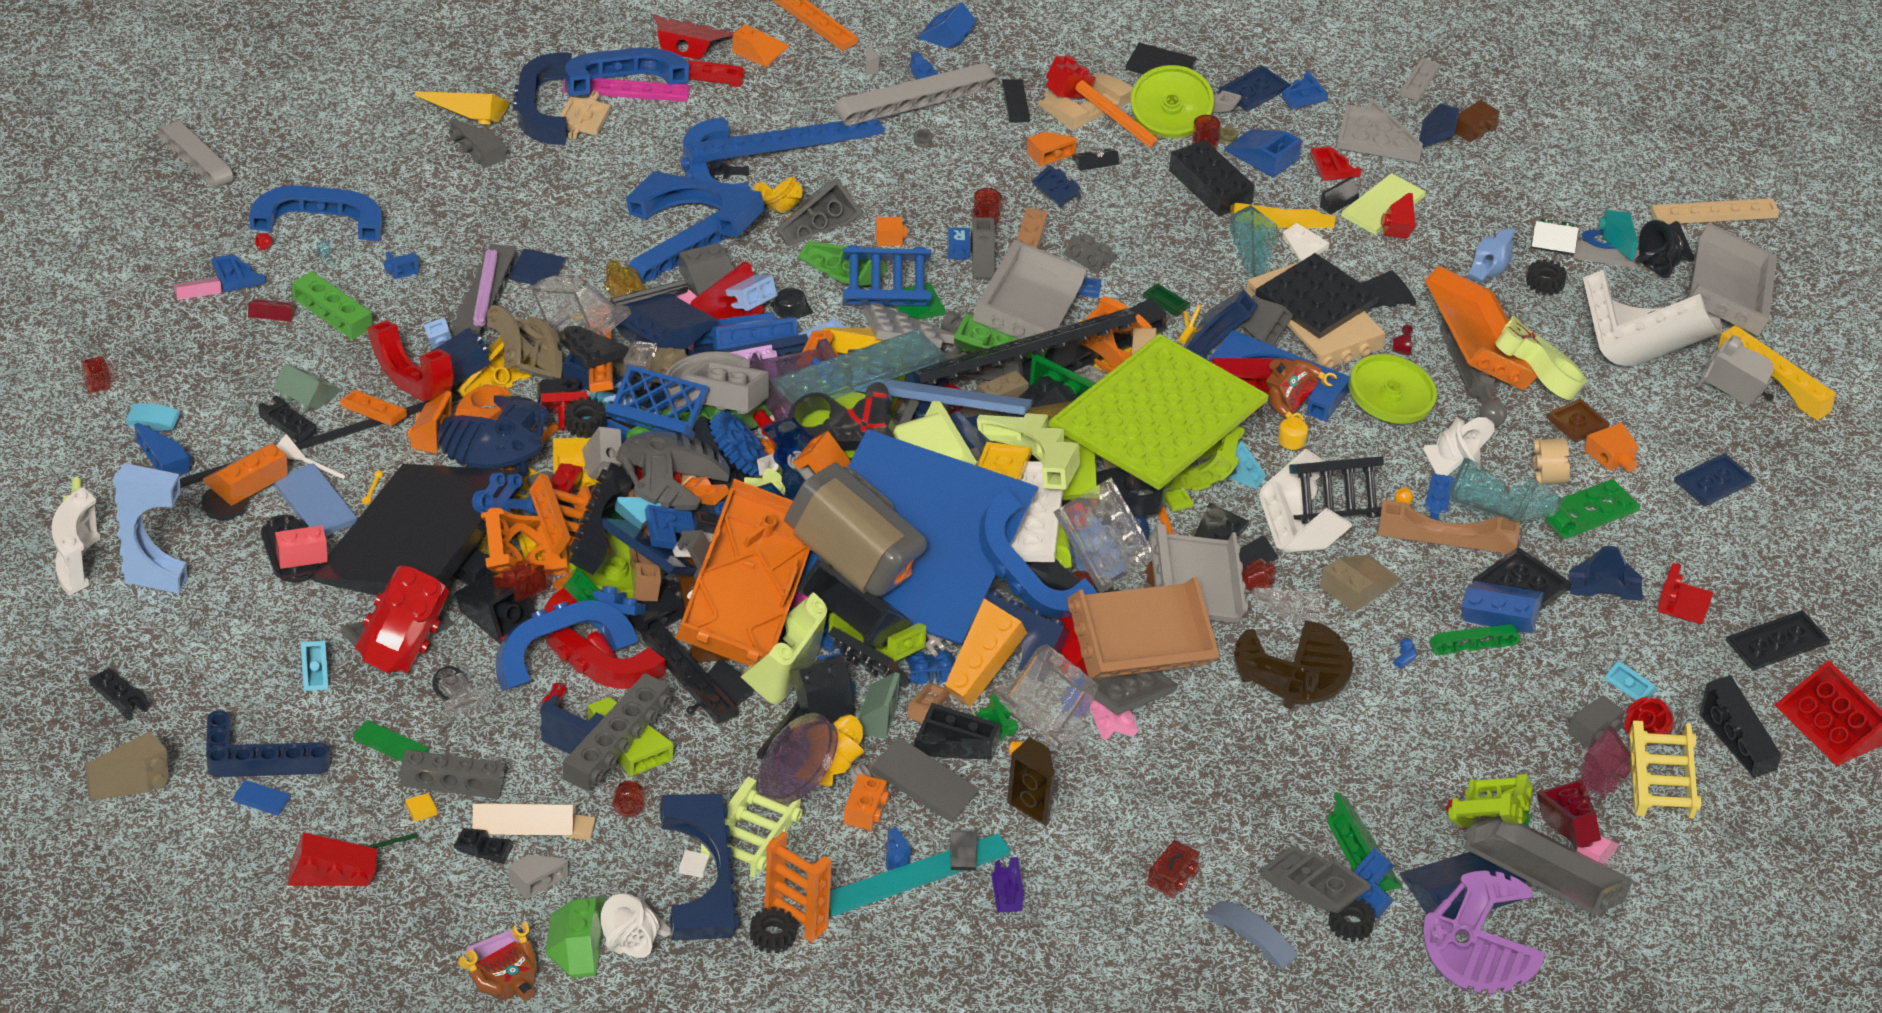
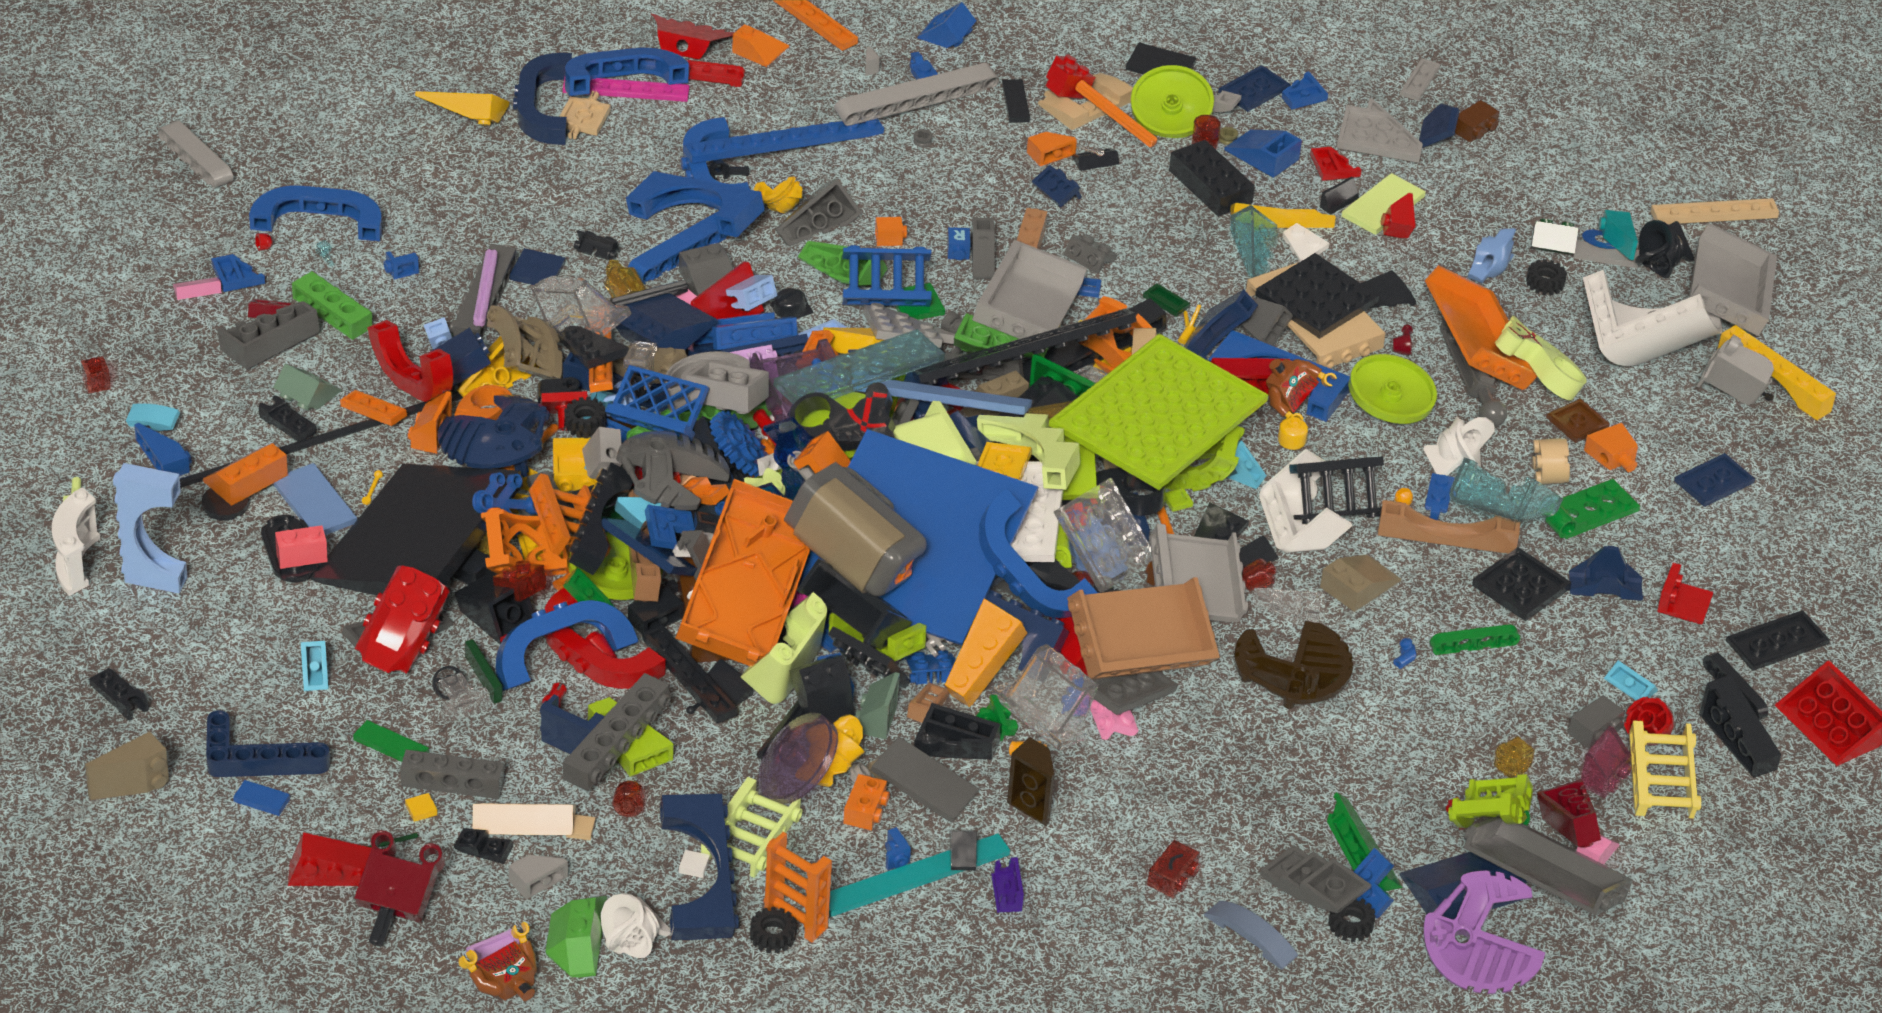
white piece [277,434,345,479] -> none
dark grey slope [449,119,506,168] -> none
red hinge [550,463,583,504] -> none
blue slope [593,586,646,615] -> none
clear red wheel [973,188,1002,225] -> none
blue slope [1461,581,1544,633] -> none
none -> dark grey wedge [217,301,320,369]
none -> dark red piece [354,830,445,947]
none -> dark green tile [465,639,502,704]
none -> black hinge [574,230,621,261]
none -> clear yellow brick [1494,736,1535,778]
none -> black beam [1703,652,1768,720]

